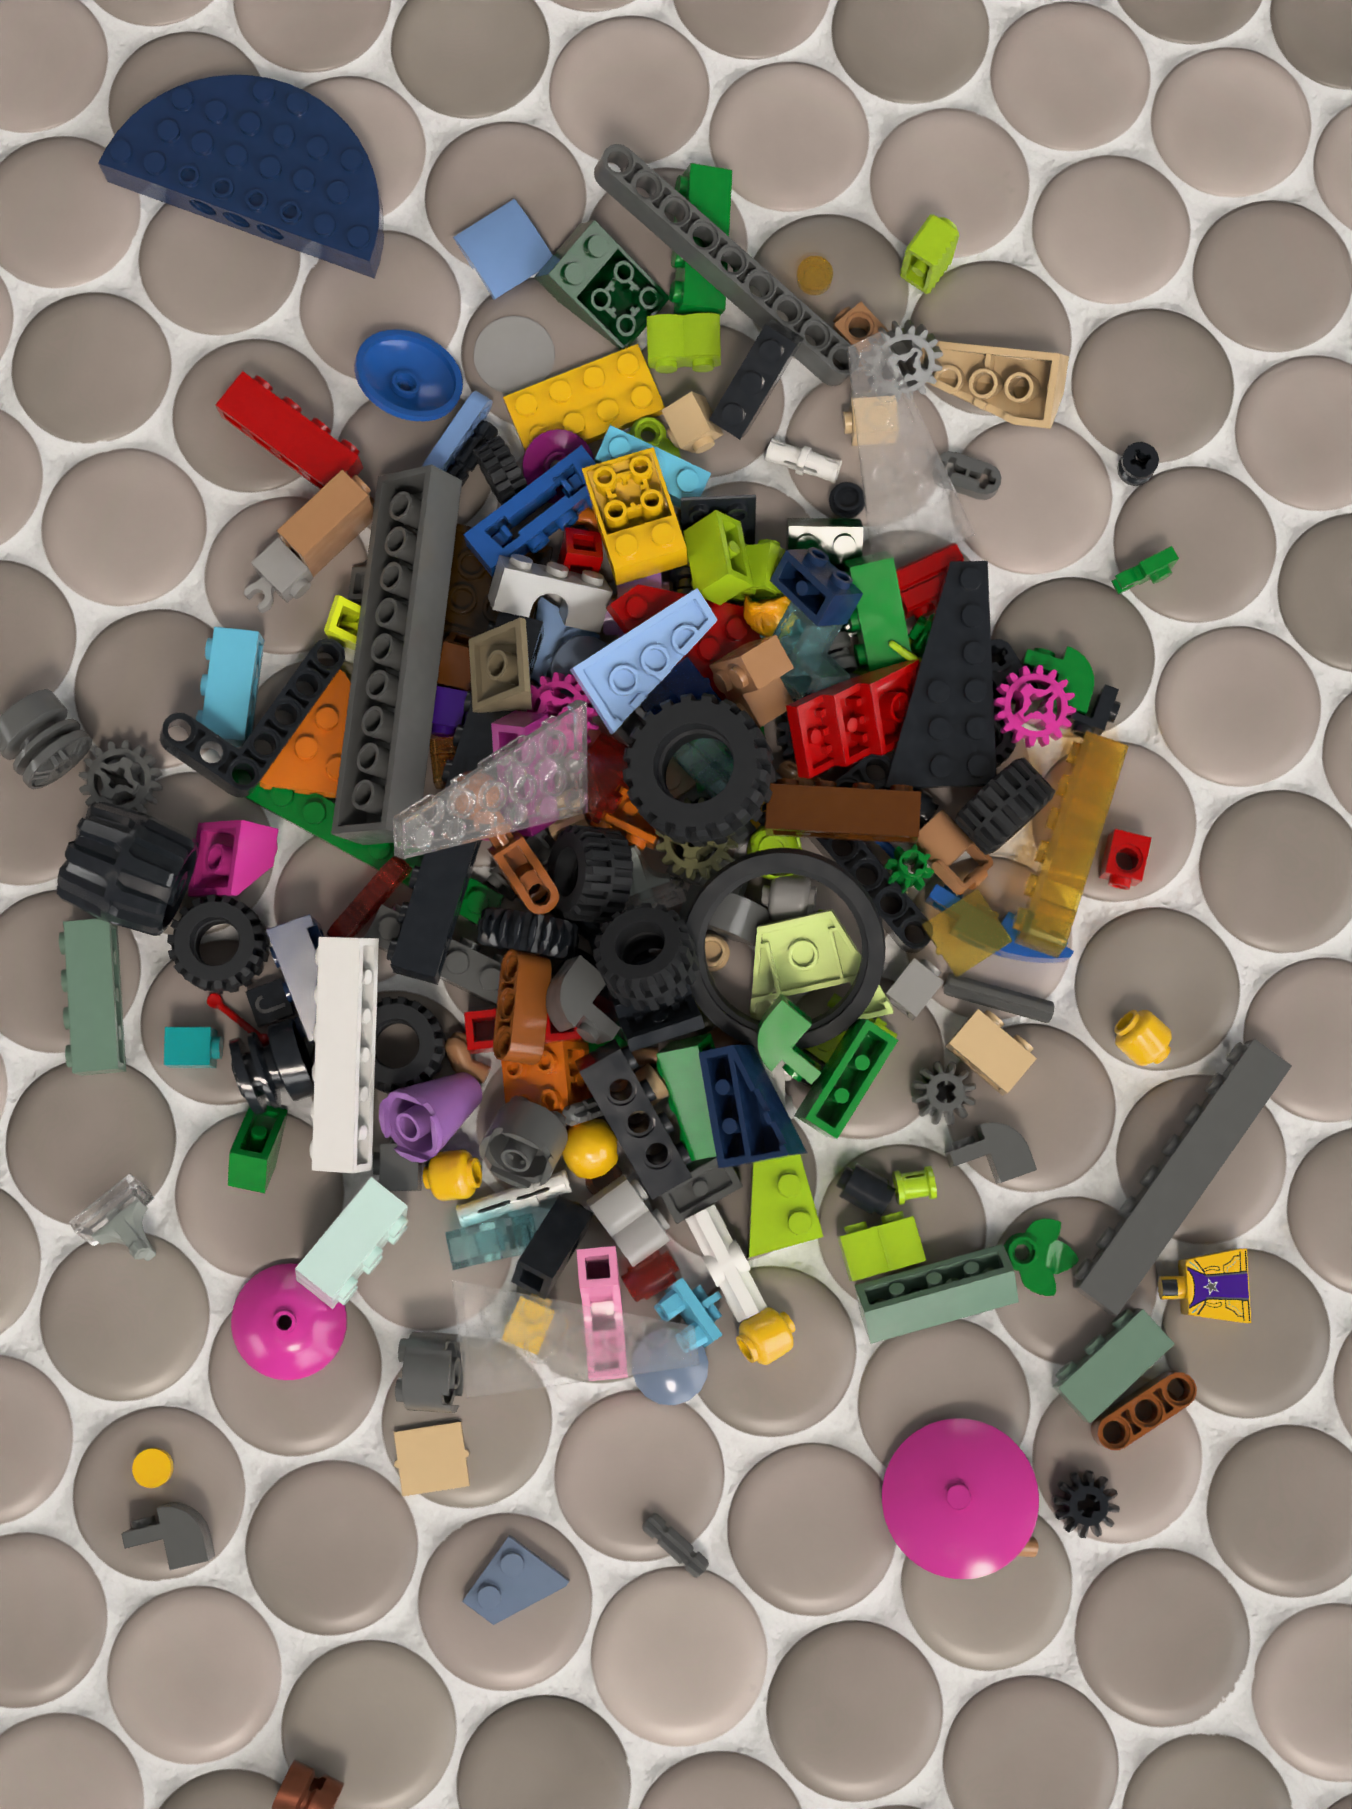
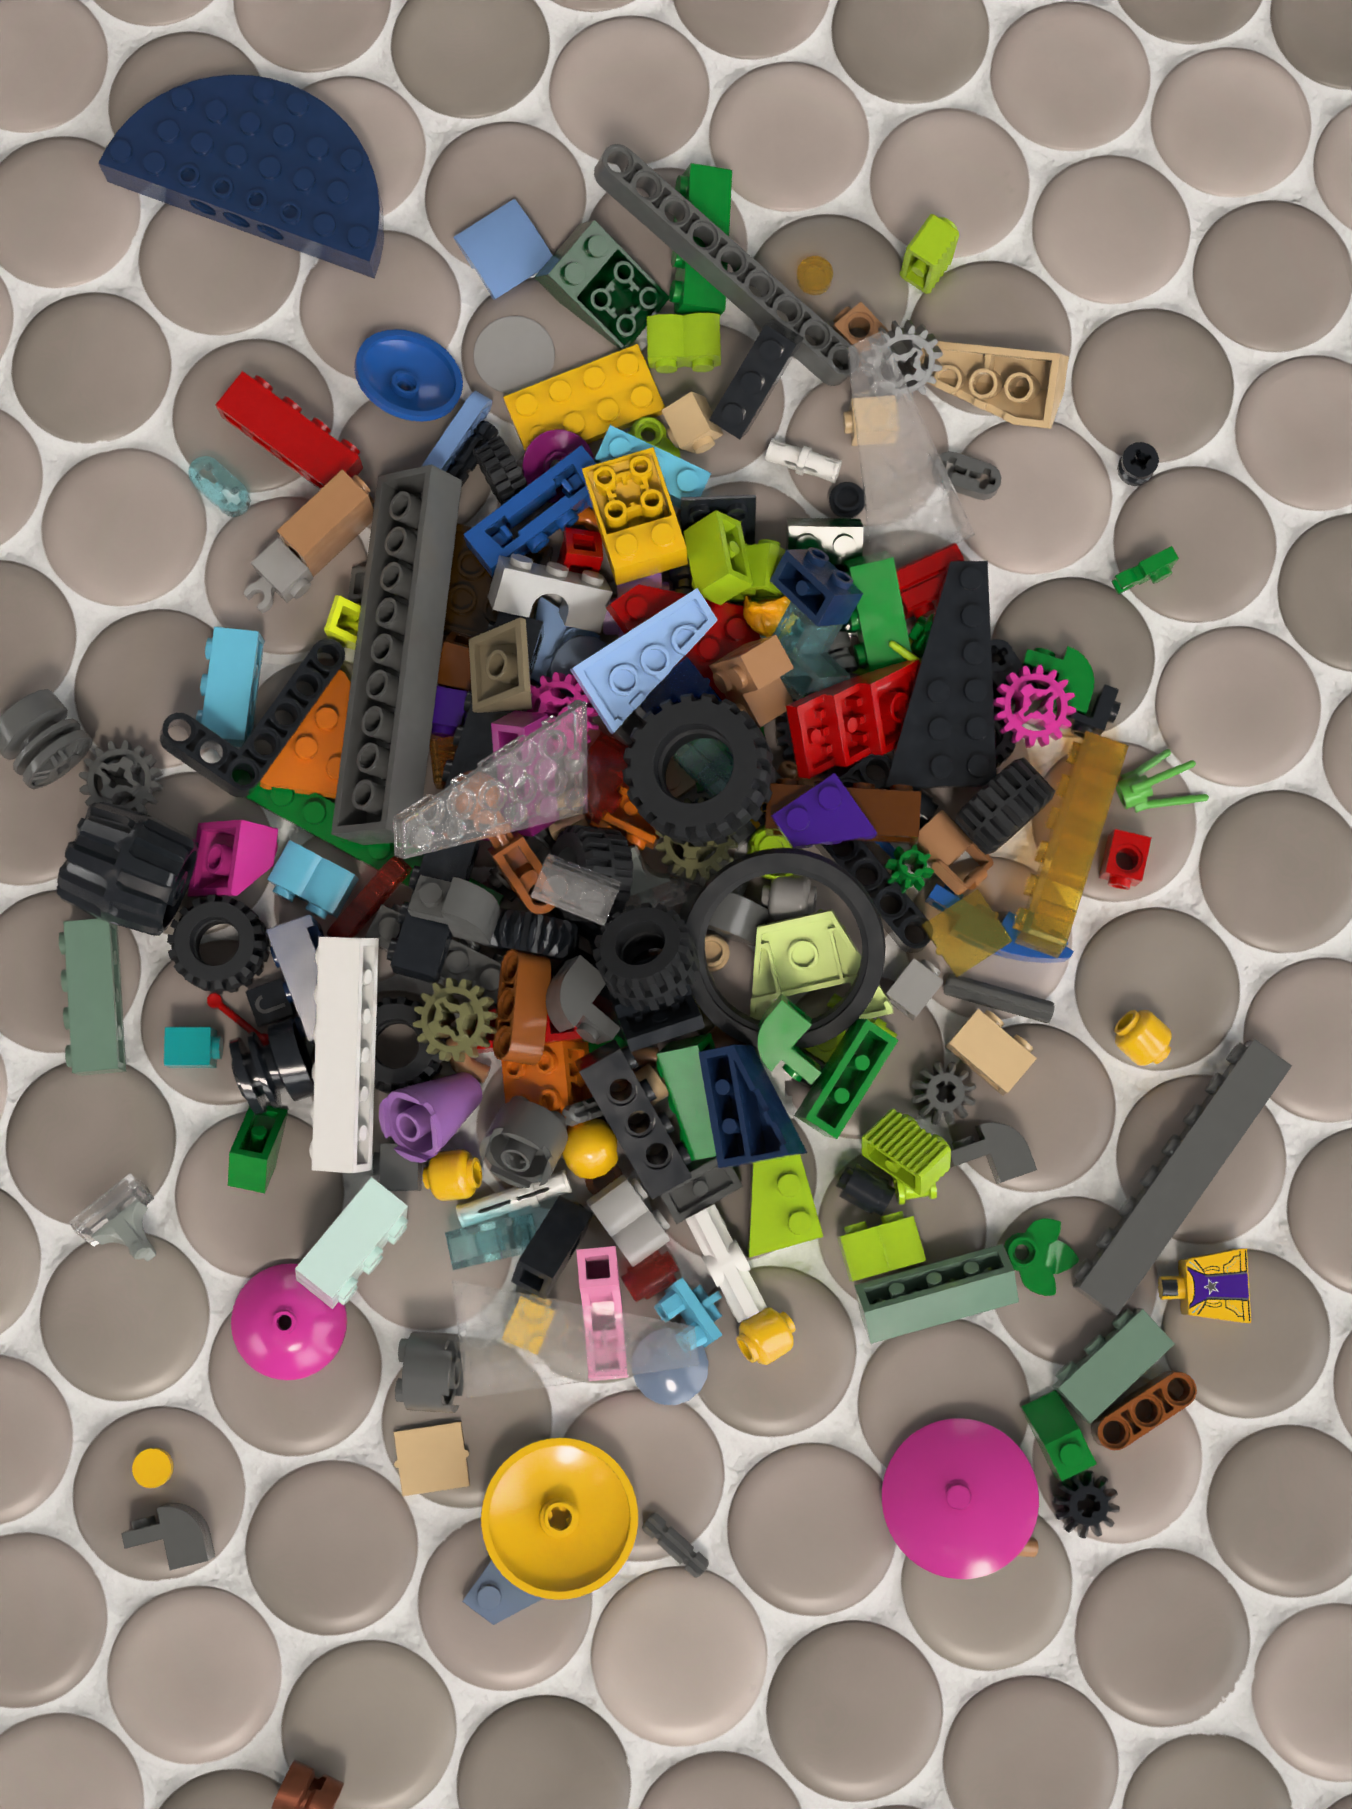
none -> clear light blue beam [188,456,251,517]
none -> medium azure brick [267,840,359,920]
none -> dark grey brick [408,875,501,945]
none -> olive gear [413,978,498,1062]
none -> yellow dish [481,1438,638,1600]
none -> clear brick [531,854,621,926]
none -> dark purple wing [771,773,877,849]
none -> lime brick [862,1108,951,1196]
none -> green slope [1020,1390,1097,1481]
none -> bright green plant [1115,749,1209,813]

